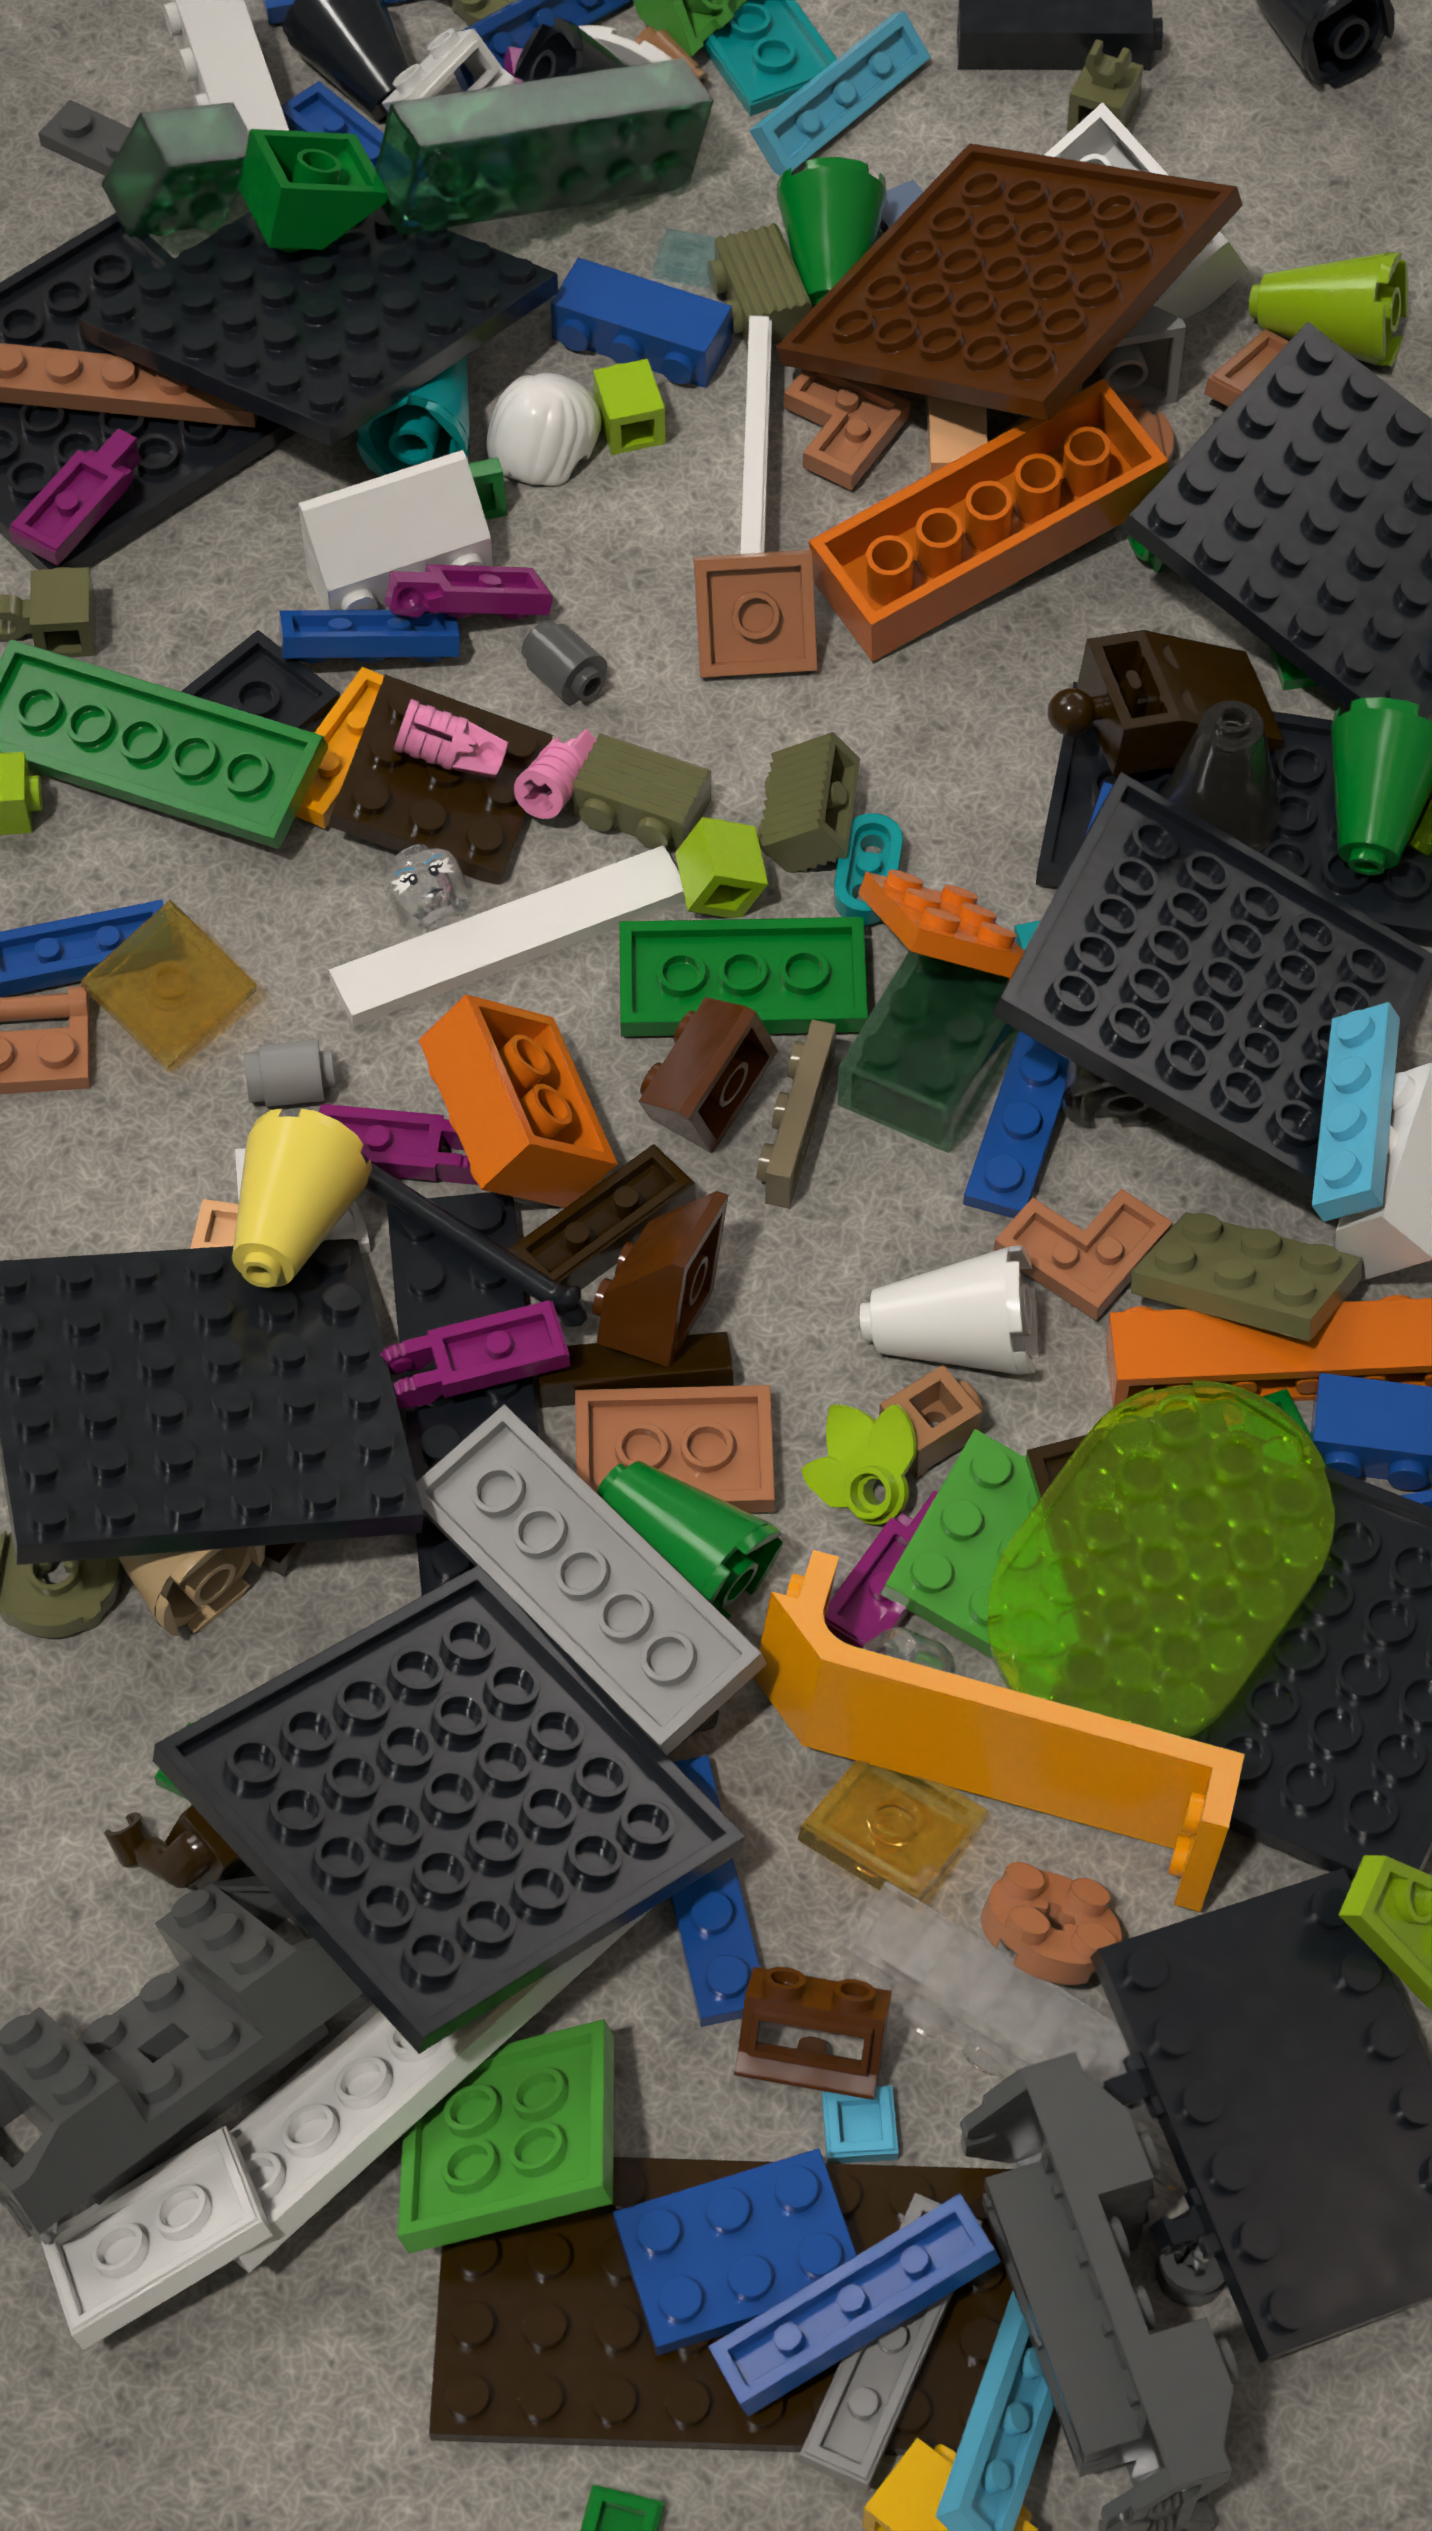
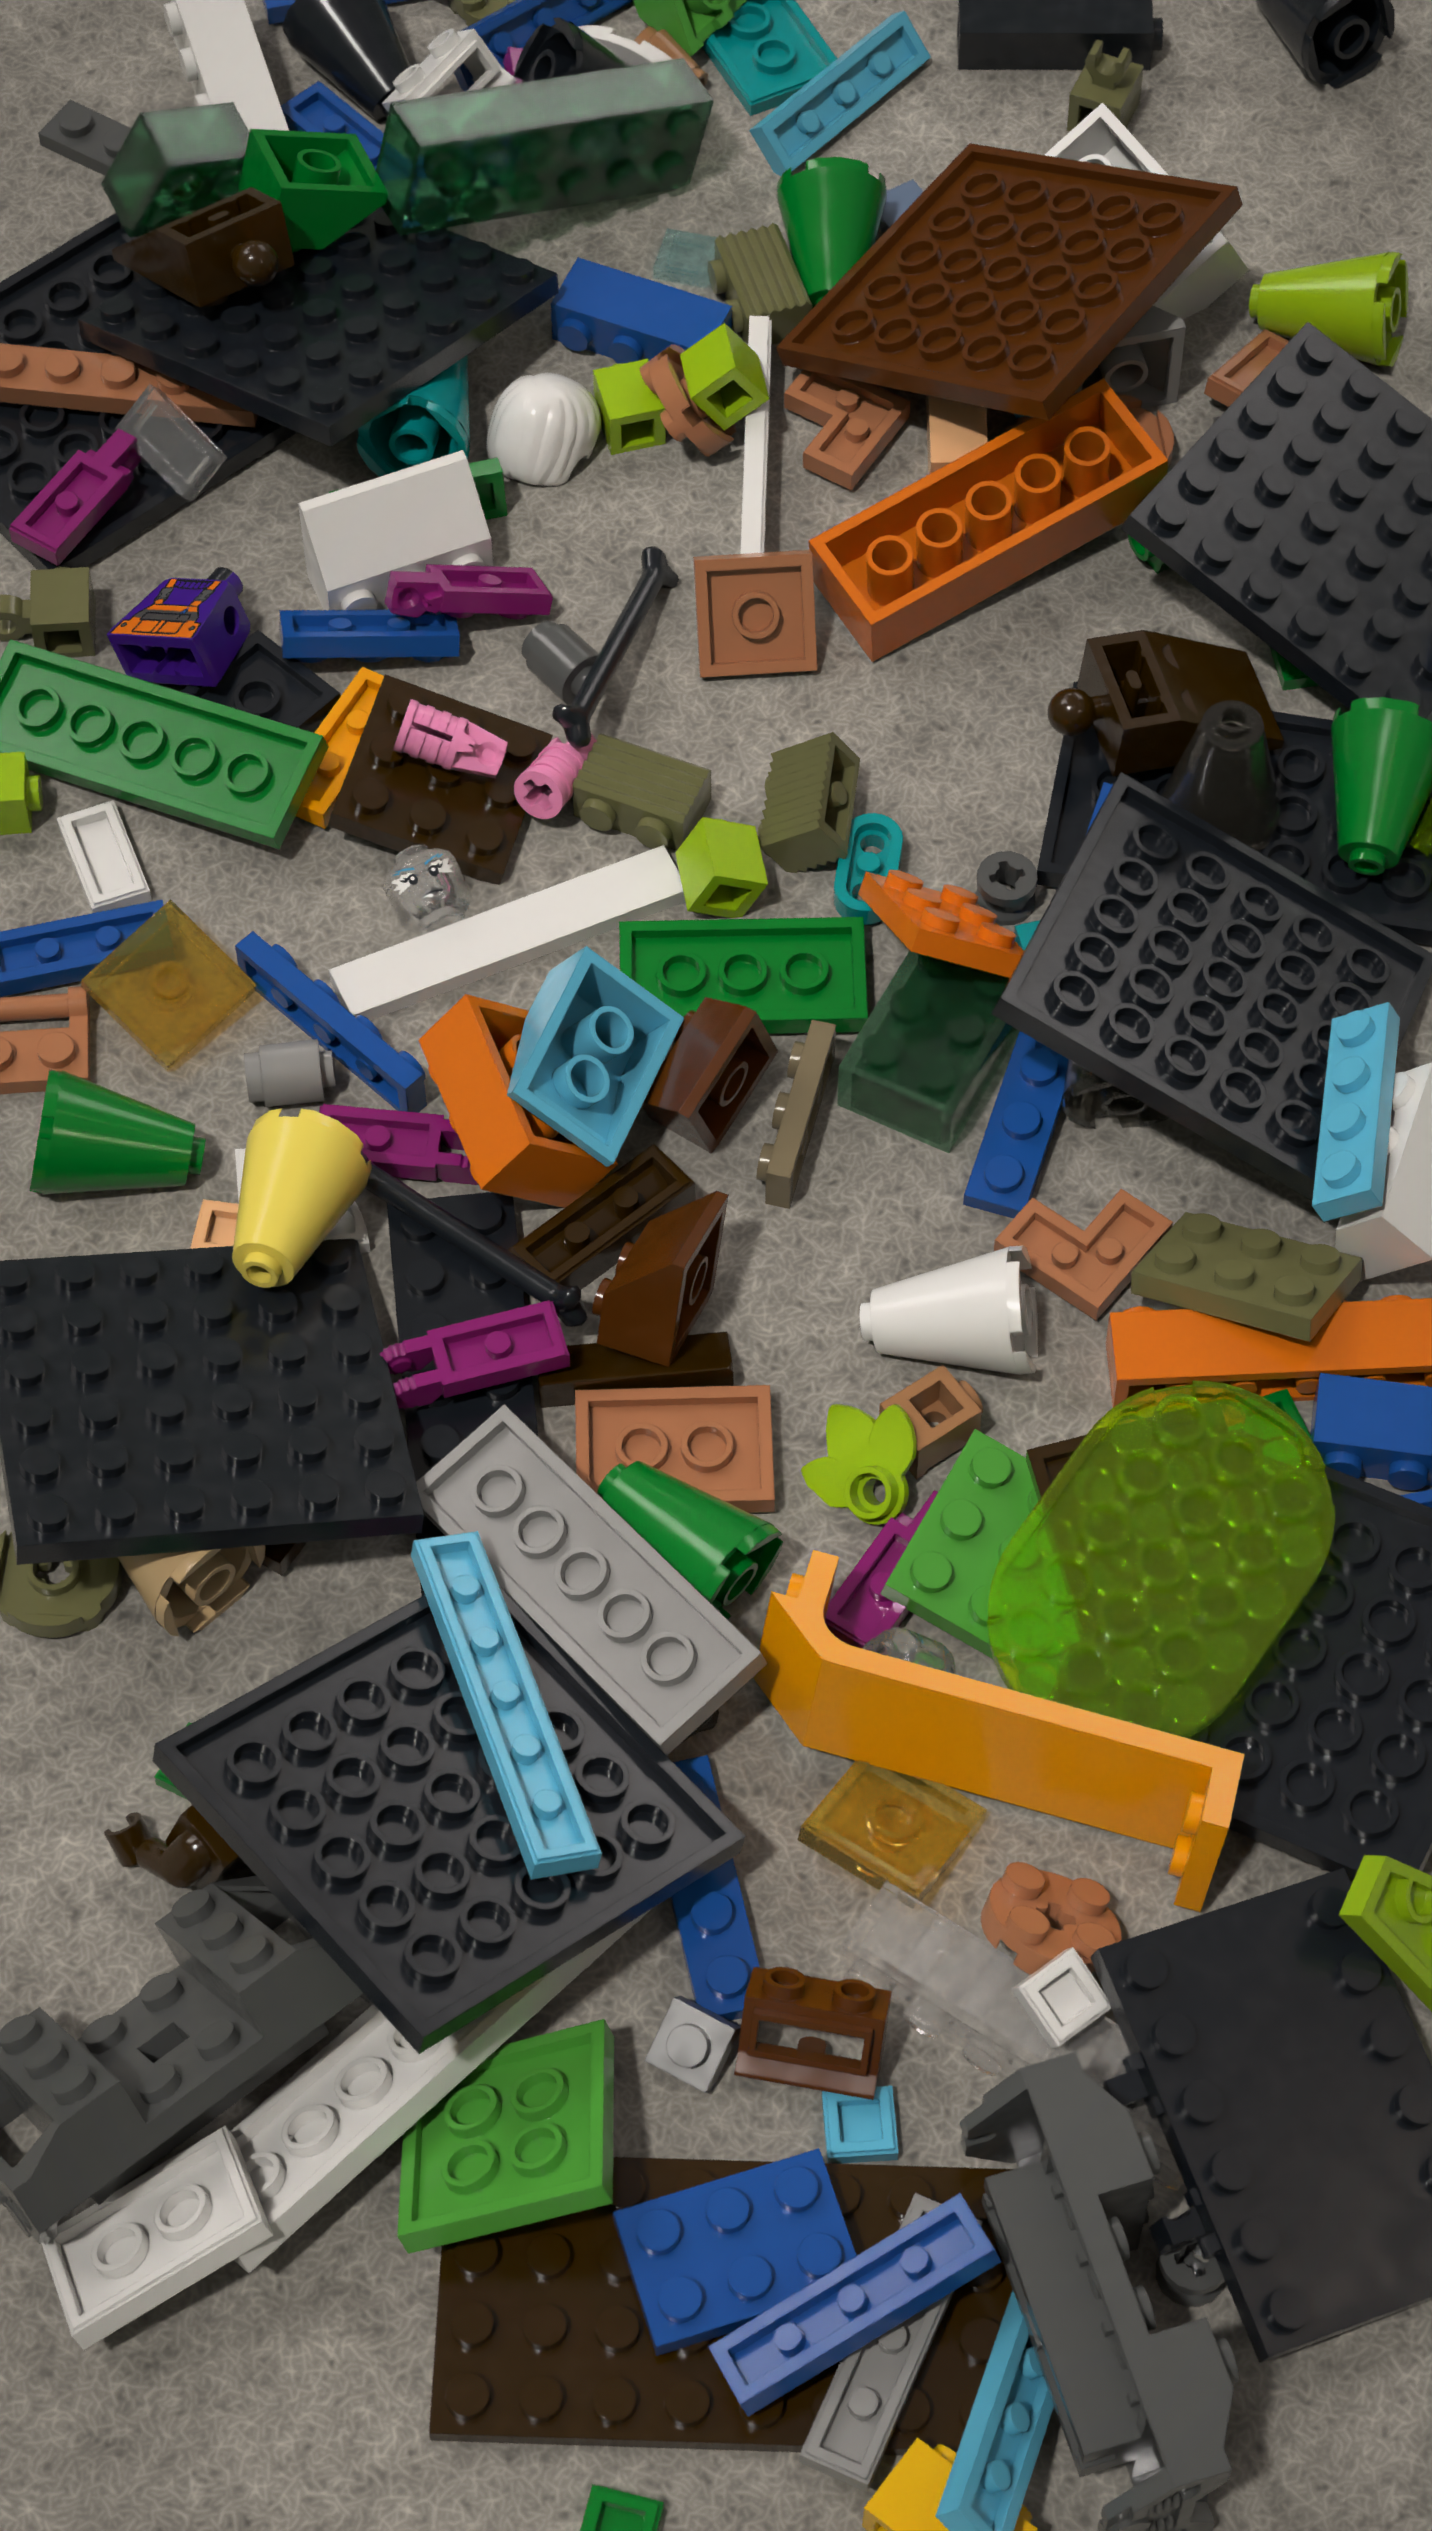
none -> green cone [30,1069,206,1195]
none -> white tile [57,800,152,913]
none -> dark purple torso [106,567,250,687]
none -> dark brown slope [111,187,295,308]
none -> clear tile [115,384,227,502]
none -> blue plate [235,931,427,1113]
none -> medium azure tile [411,1531,602,1880]
none -> medium azure slope [507,946,684,1167]
none -> black piece [552,546,679,748]
none -> nougat plate [640,344,736,457]
none -> flat silver plate [644,1995,741,2093]
none -> lime brick [680,323,769,431]
none -> dark grey wheel [975,851,1037,926]
none -> white tile [1011,1947,1111,2049]

